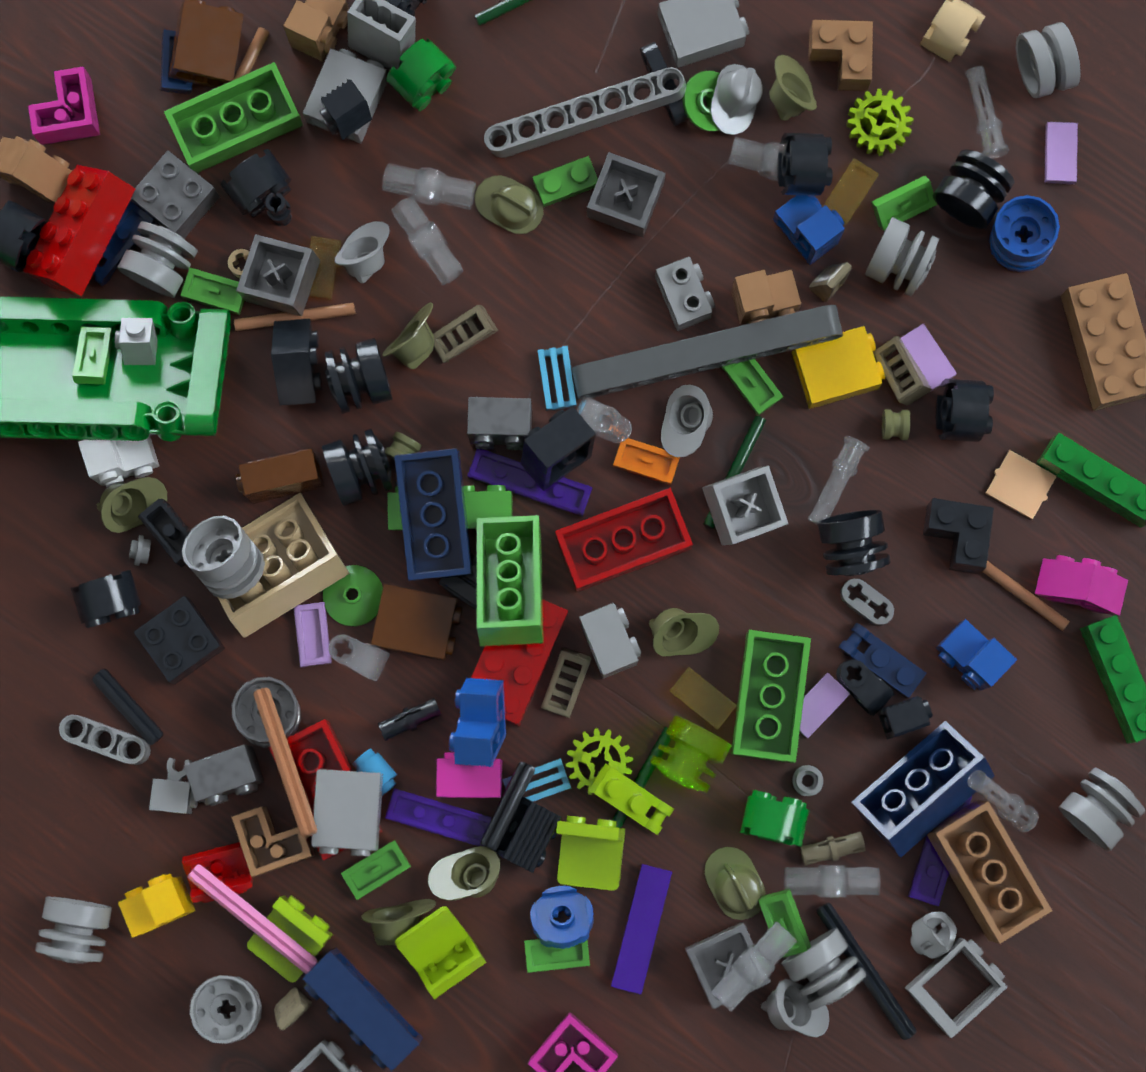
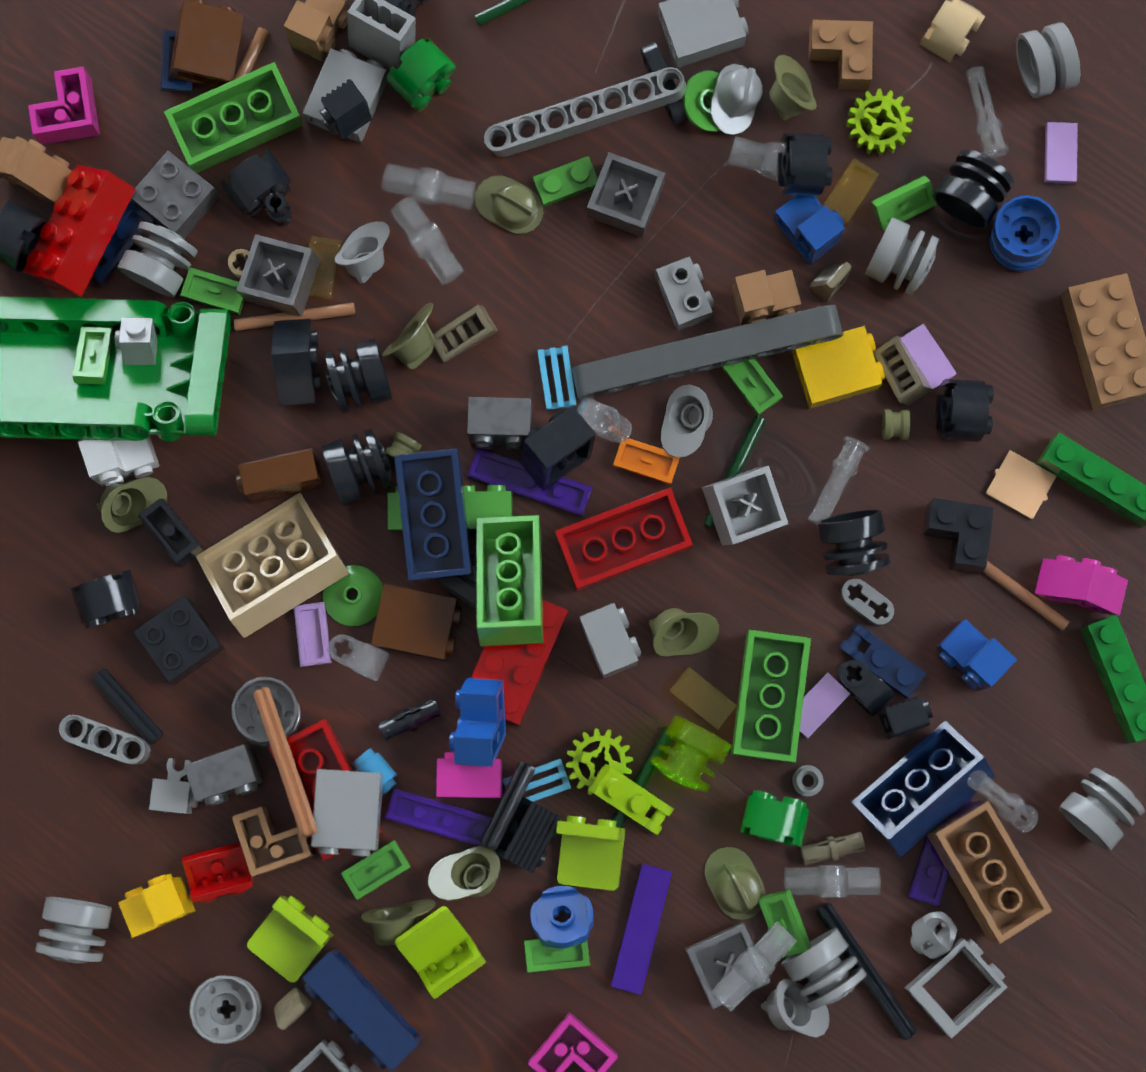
light grey plate [129,535,151,566] -> none
light grey wheel [182,516,265,599] -> none
bright pink axle [188,864,318,974] -> none
dark tan slope [541,647,591,718] -> none

